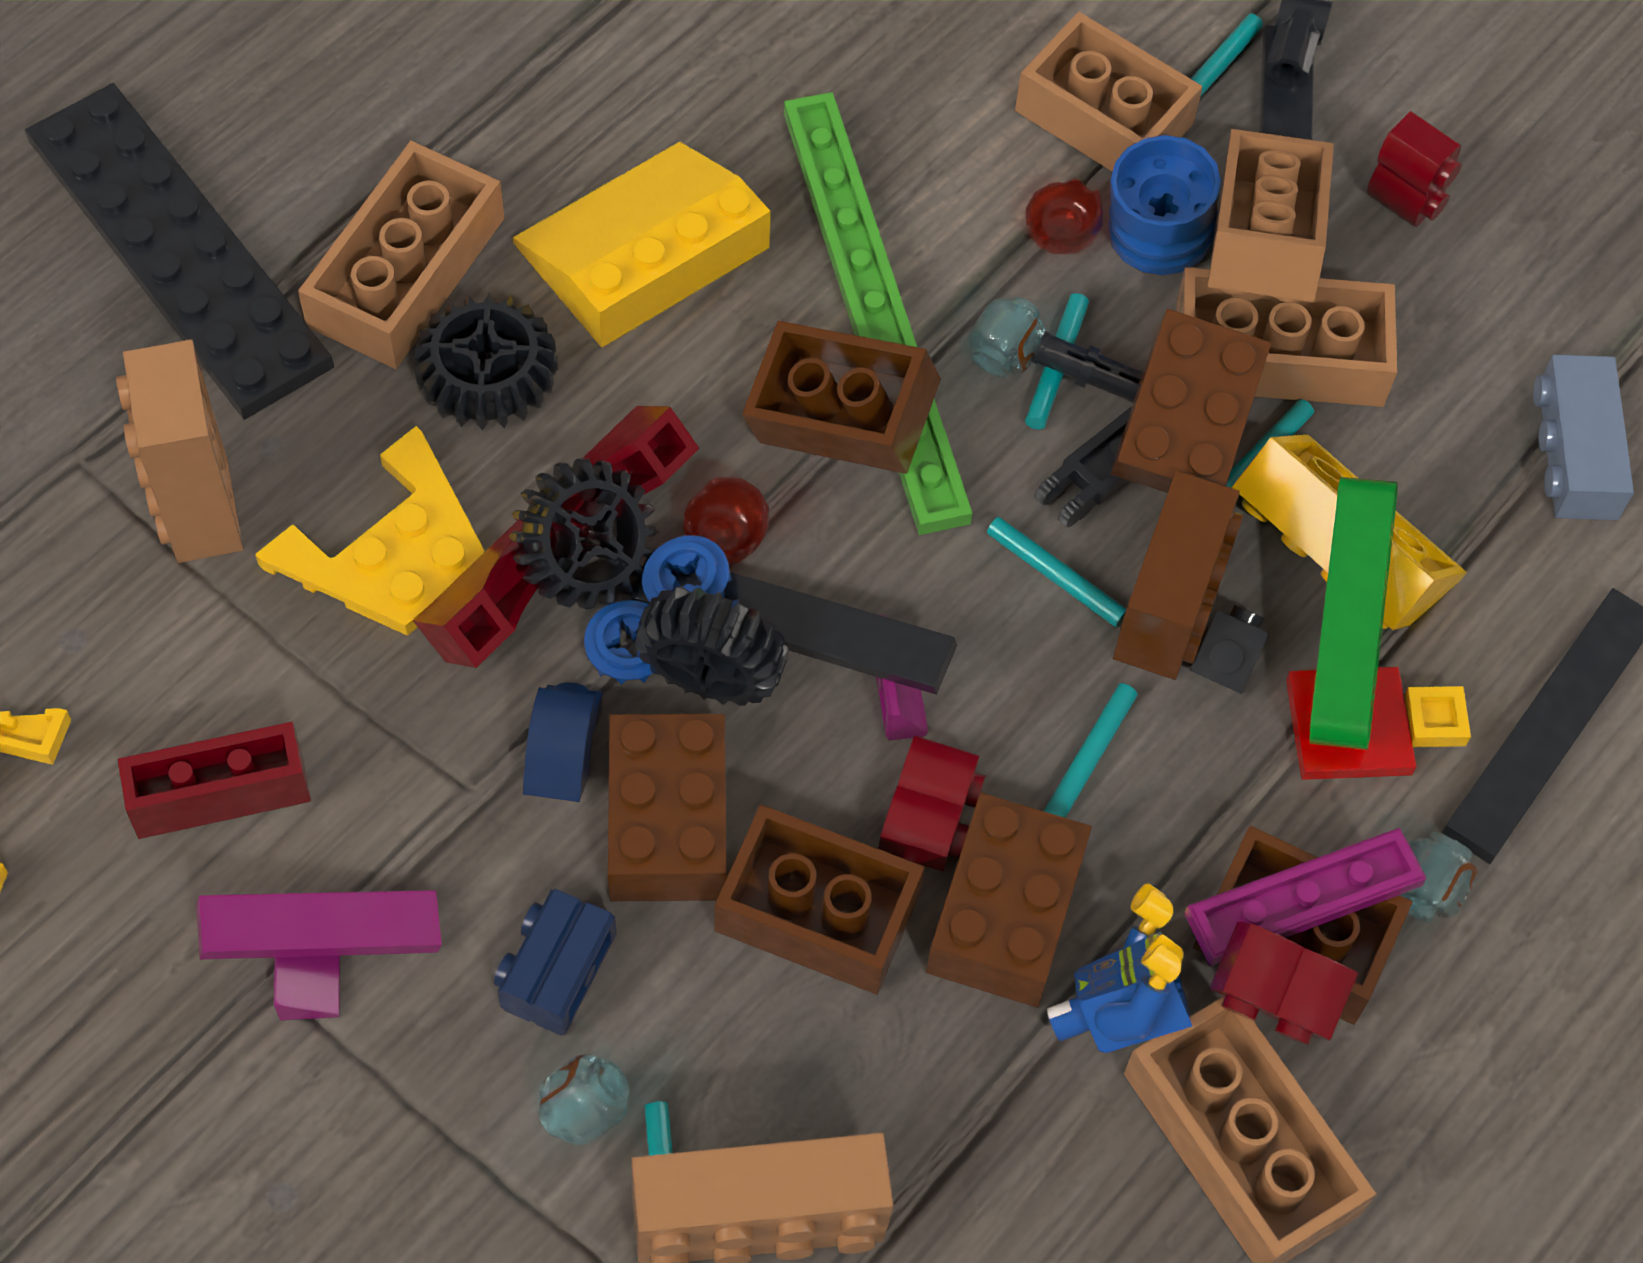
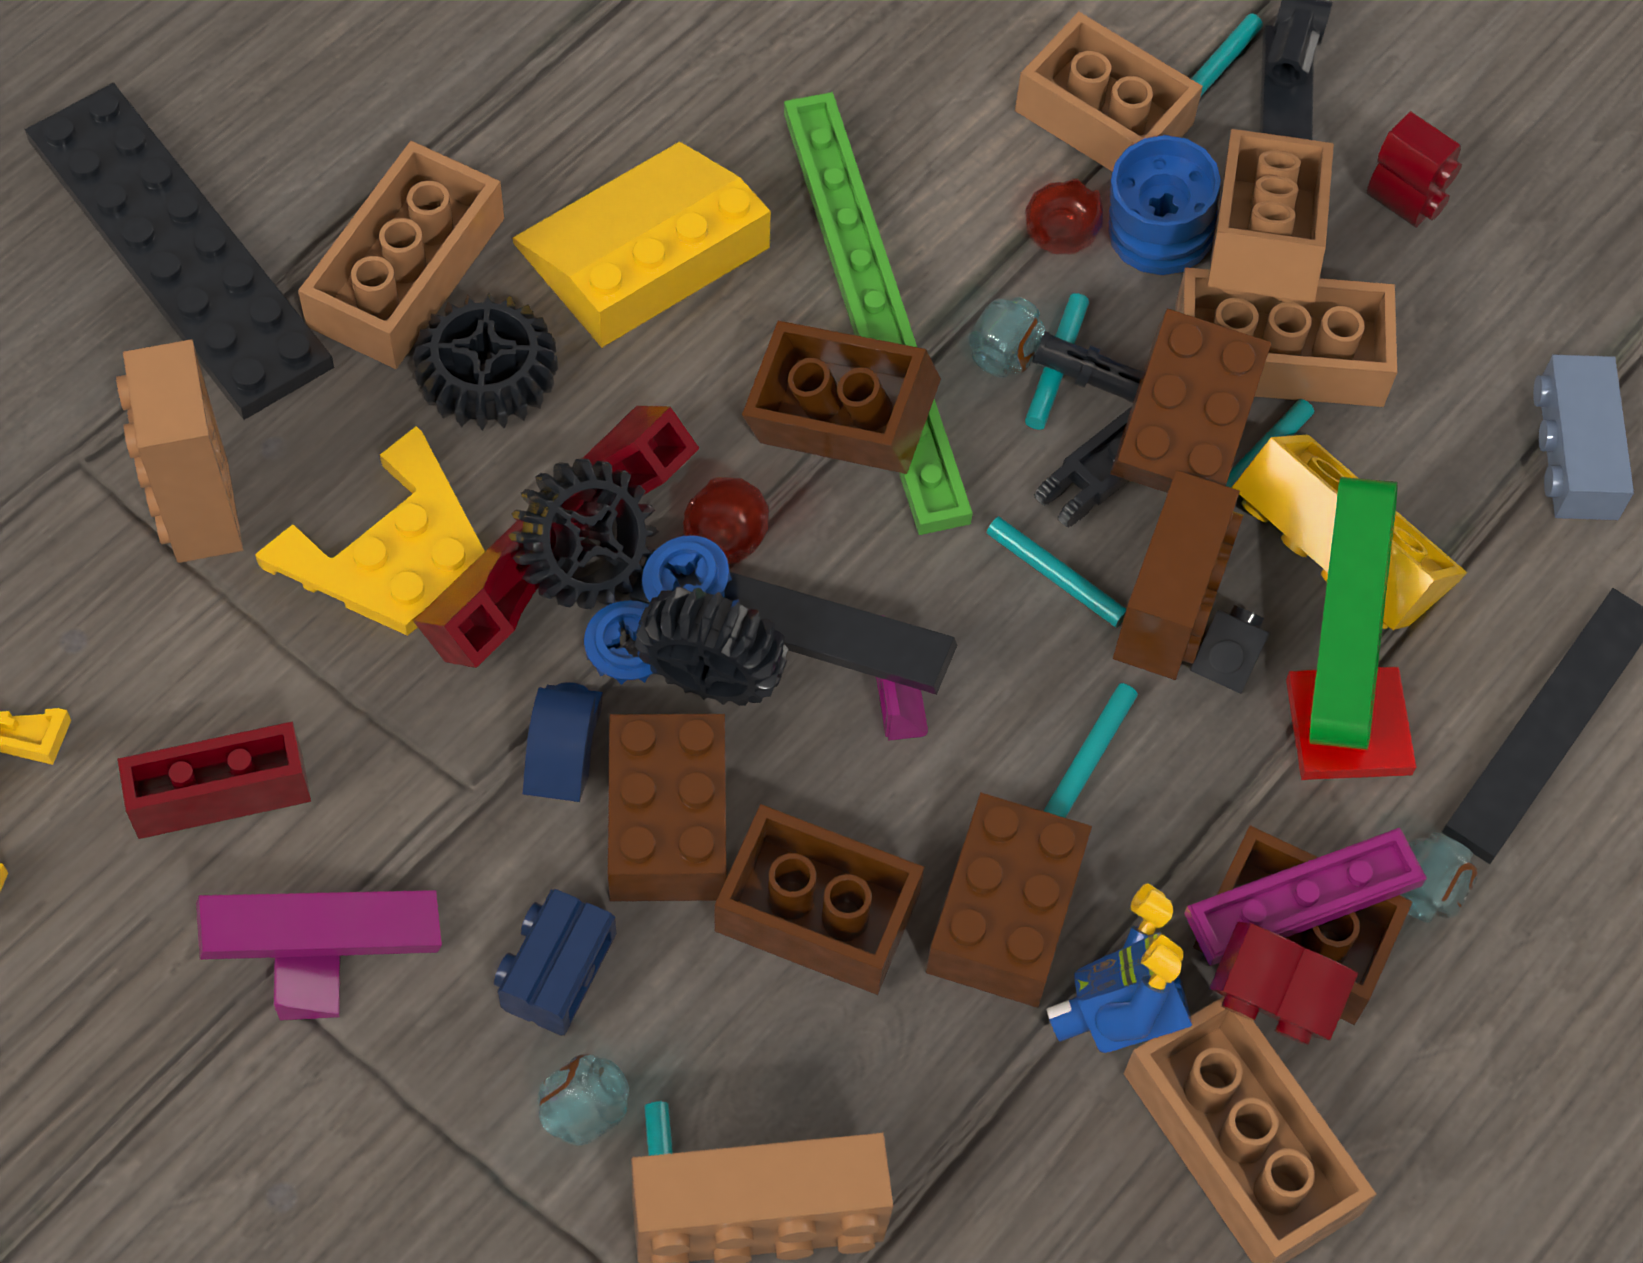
dark red brick [878,735,986,872] -> none
yellow plate [1404,686,1471,747] -> none

